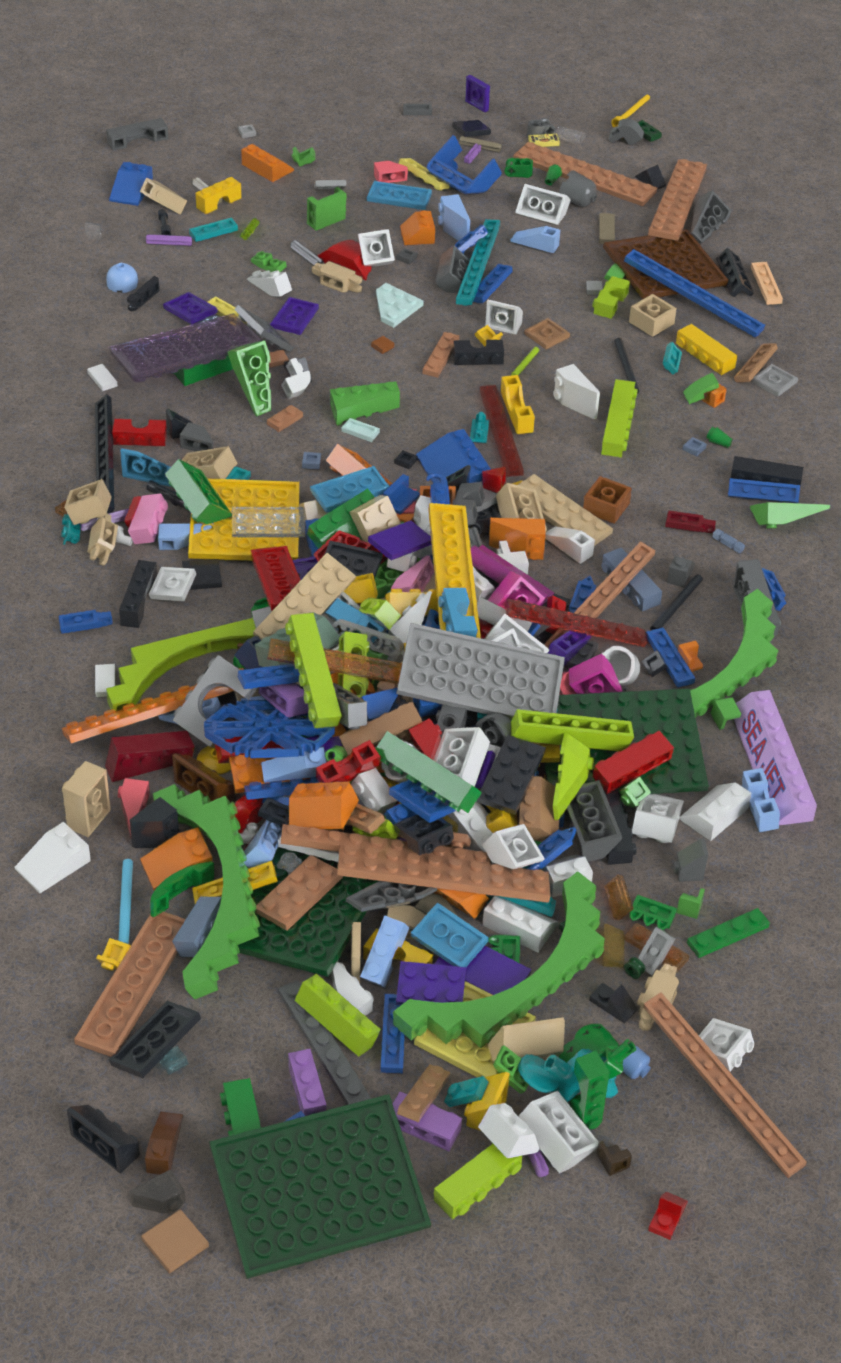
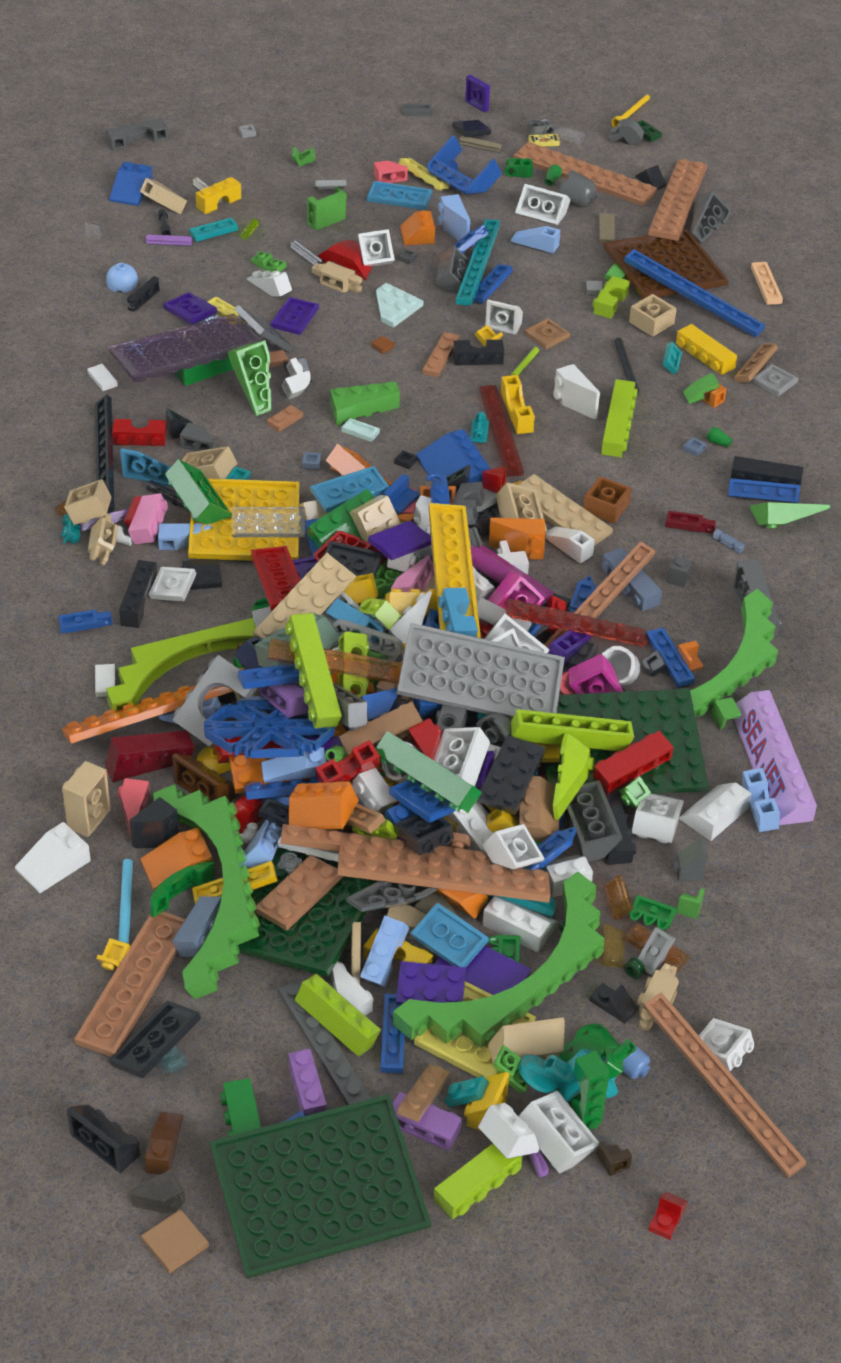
orange slope [241,144,294,182] -> none
medium lavender axle [464,144,481,164] -> none
black piece [650,574,703,630] -> none
green plate [687,908,770,958] -> none
black fence [716,248,754,297] -> none
blue hinge [762,568,786,611] -> none

